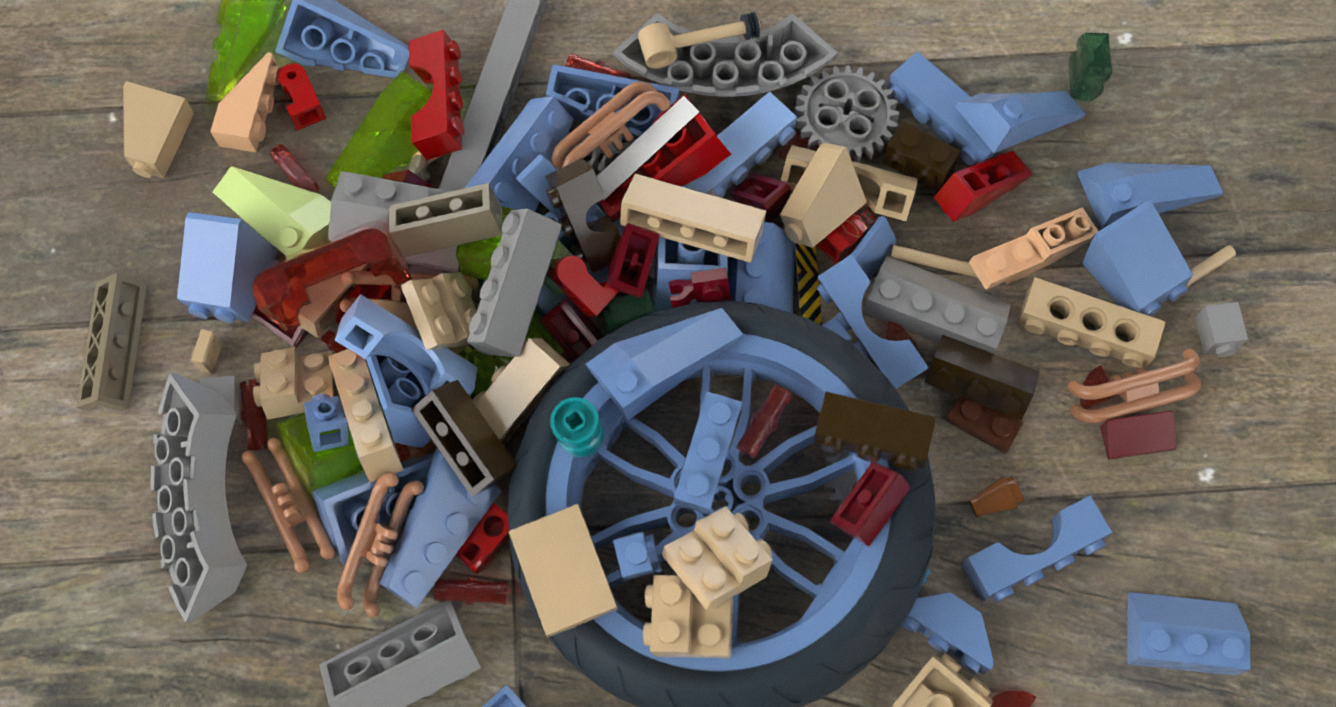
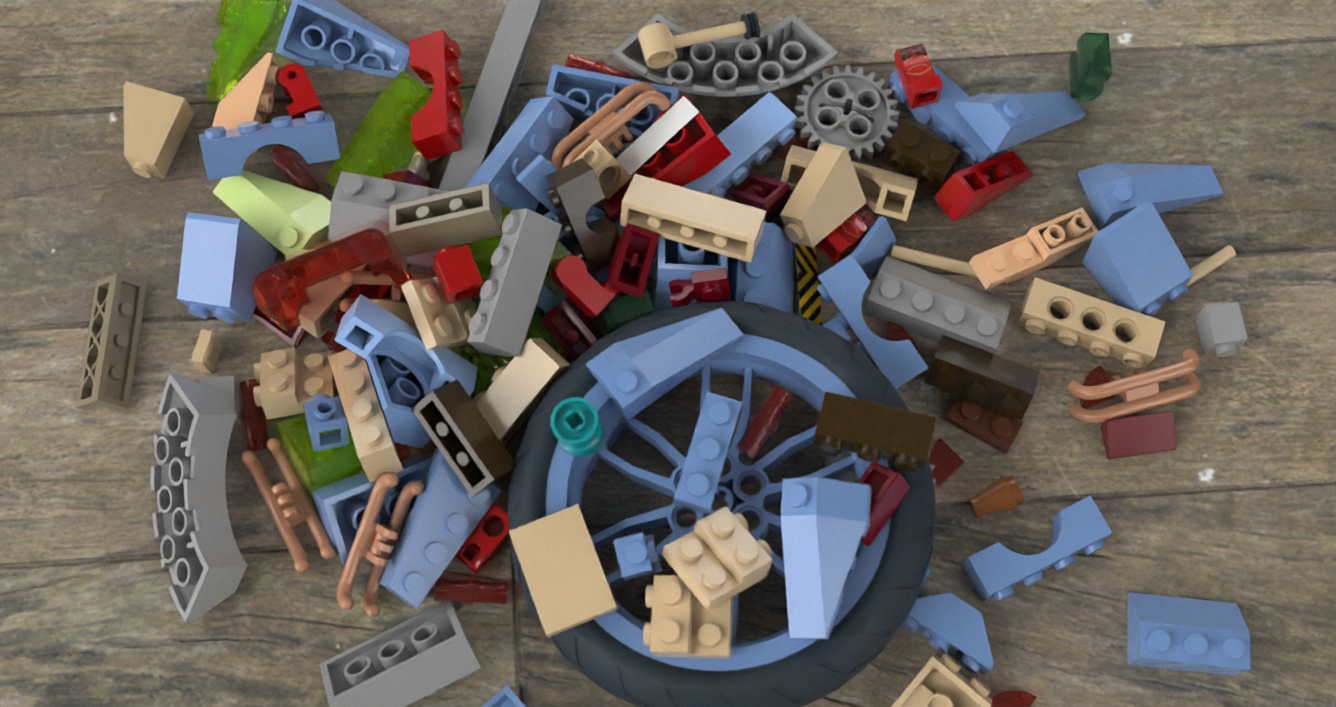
none -> medium blue arch [199,111,340,180]
none -> red brick [433,244,483,305]
none -> tan brick [573,139,632,200]
none -> medium blue wedge [781,477,871,640]
none -> red leg [895,44,943,109]
none -> clear red tile [929,438,965,487]

